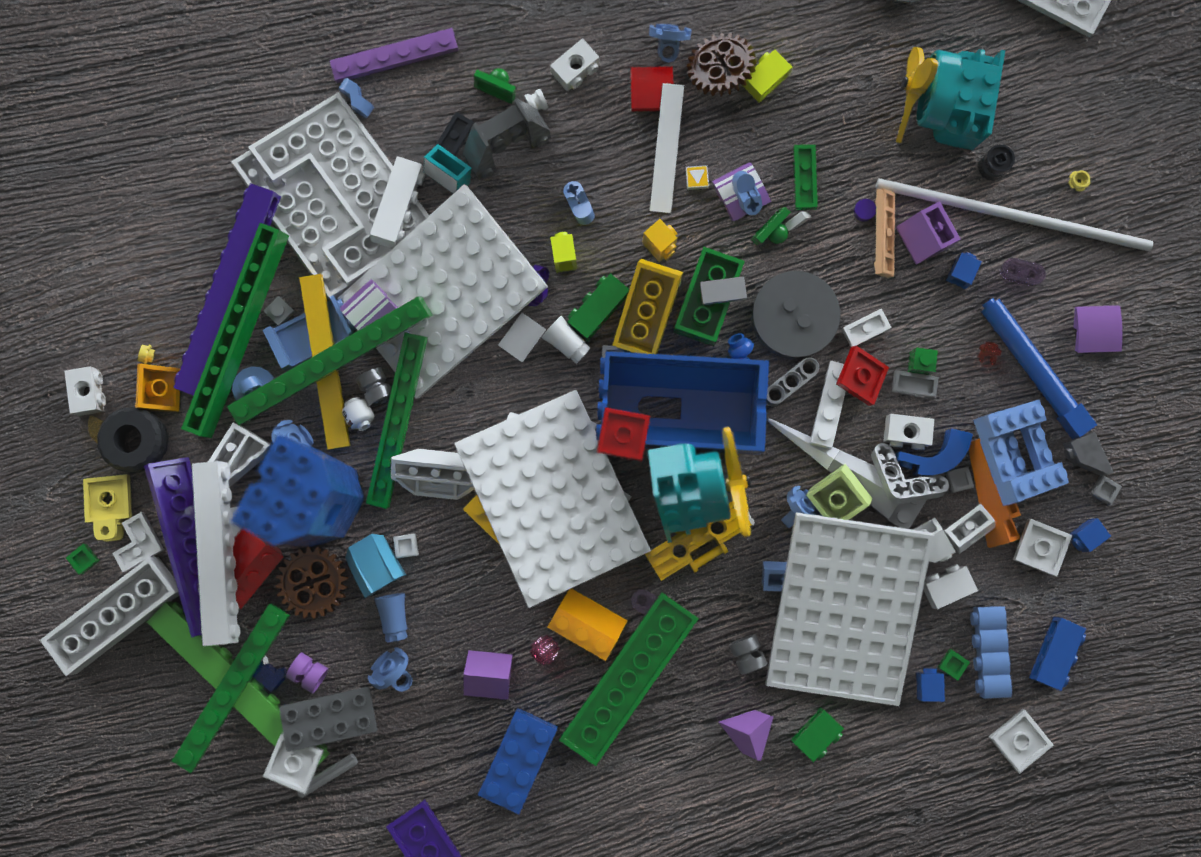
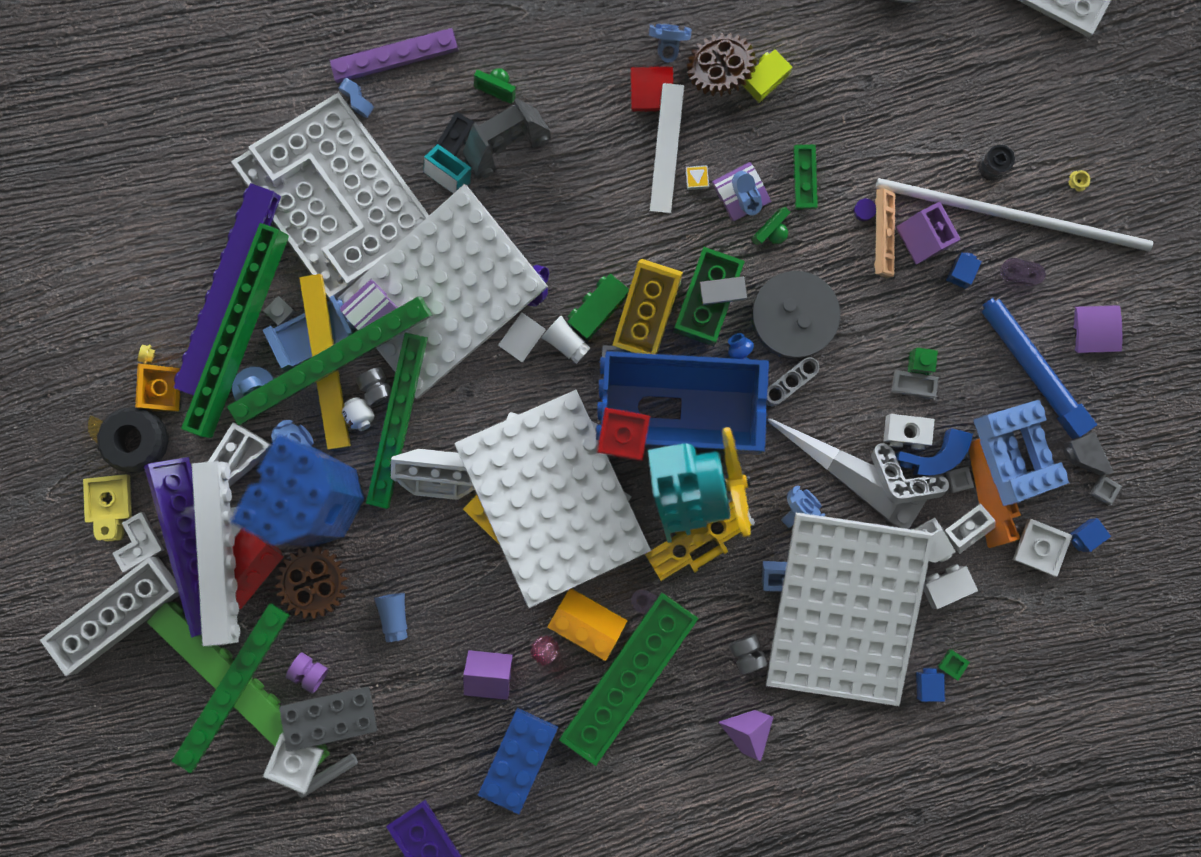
white brick [64,366,106,416] -> none
green plate [66,544,100,575] -> none
clear blue leg [253,655,288,692] -> none
medium azure slope [345,534,406,598] -> none
medium blue tile [368,647,412,692] -> none
white brick [370,156,425,248] -> none
white tile [393,534,419,559] -> none
white wheel [524,89,548,111] -> none
white brick [550,38,599,92] -> none
neon yellow piece [550,232,577,273] -> none
medium blue piece [563,181,595,225] -> none
yellow brick [642,219,677,262] -> none
white tile [785,211,812,231] -> none
green brick [791,707,844,762] -> none
yellowish green brick [806,464,873,520] -> none
white plate [809,361,846,450] -> none
red plate [836,346,889,406] -> none
white plate [842,309,892,347] -> none
teal brick [896,47,1006,150] -> none
medium blue brick [970,606,1012,699] -> none
clear red plate [978,342,1002,365] -> none
white tile [989,709,1054,774] -> none
blue brick [1029,617,1086,691] -> none

